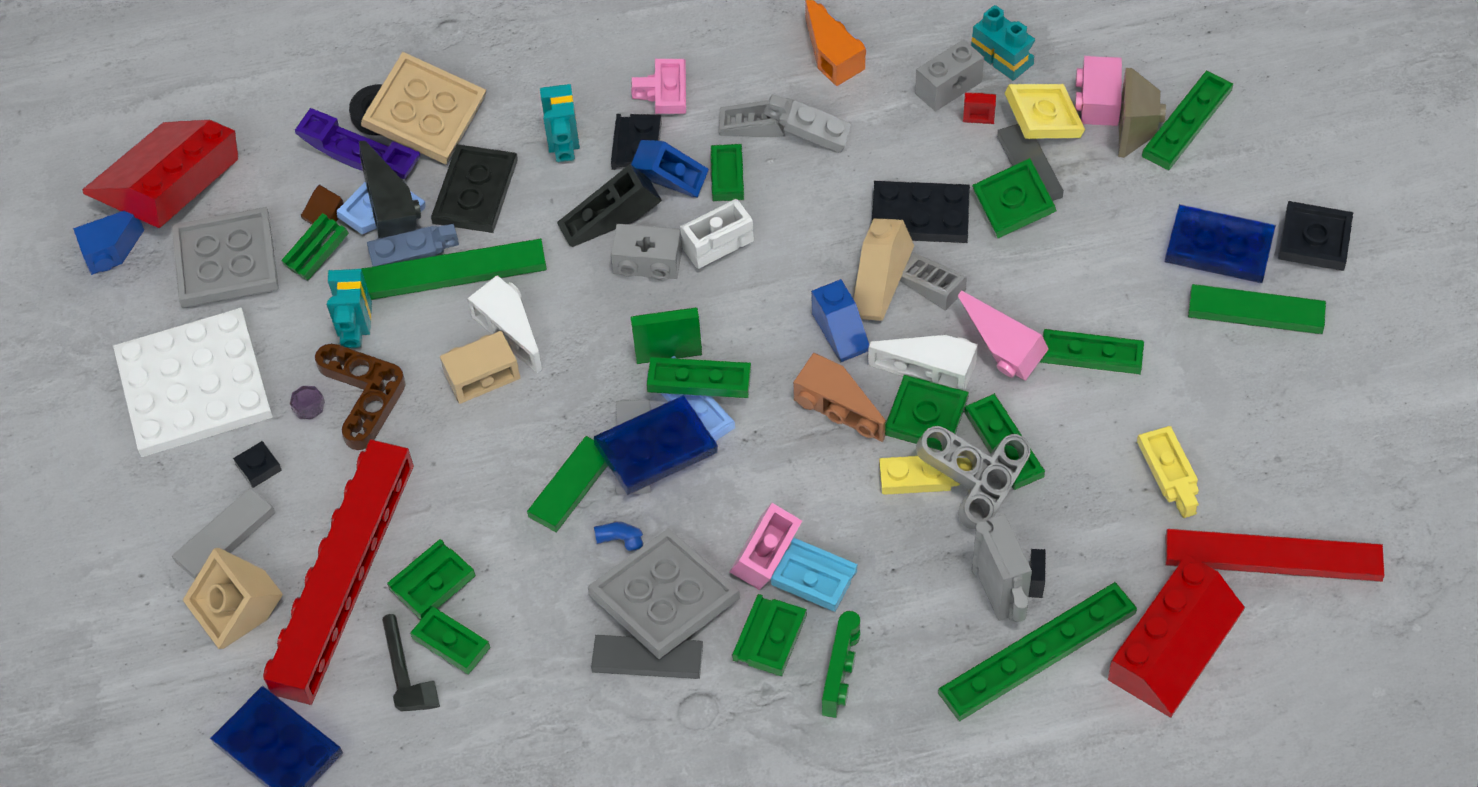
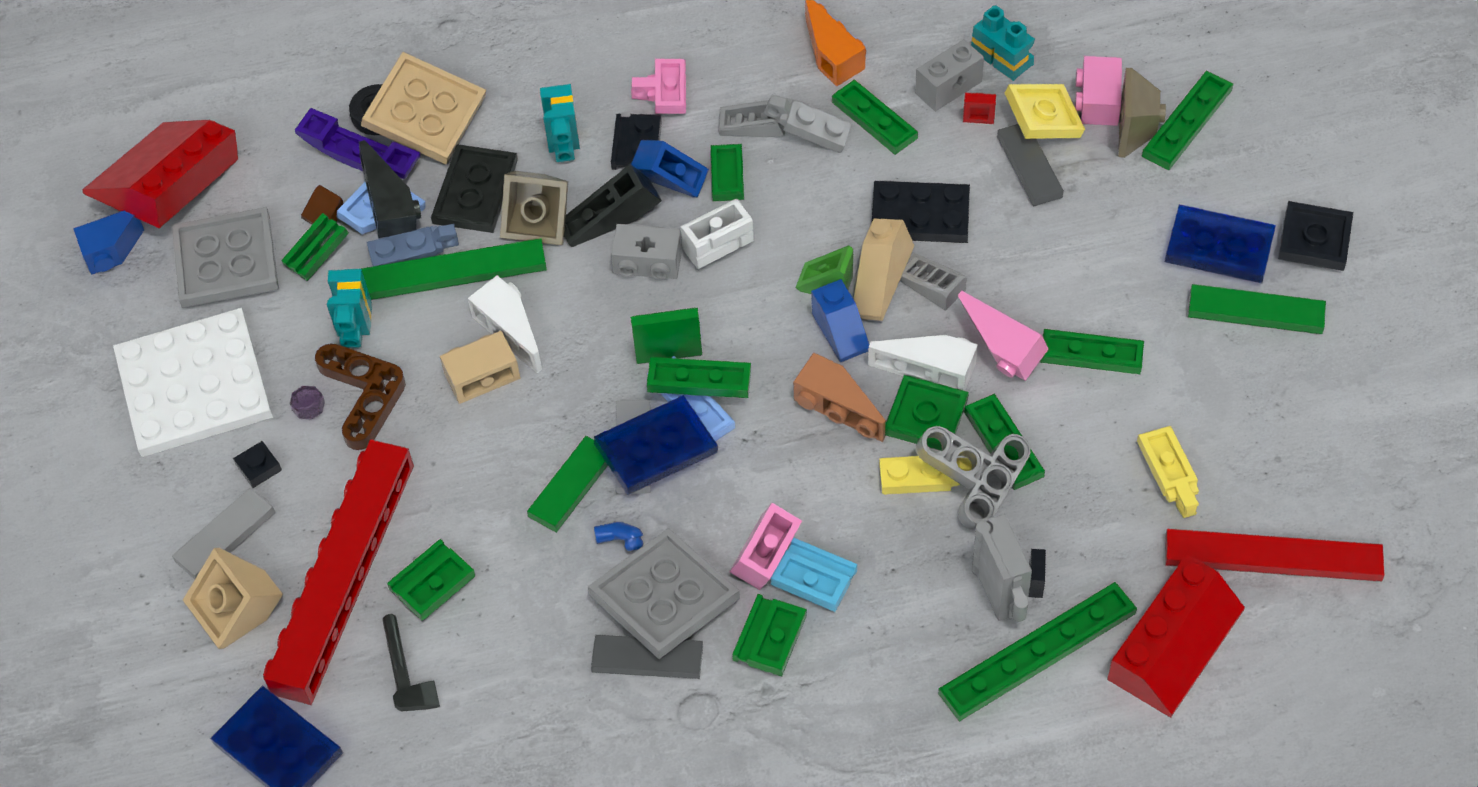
green plate [410,606,490,675] -> none
green plate [822,611,860,718] -> none
green tile [972,158,1057,238] -> none
none -> dark tan slope [500,171,569,245]
none -> bright green slope [795,245,853,294]
none -> green tile [832,79,918,155]

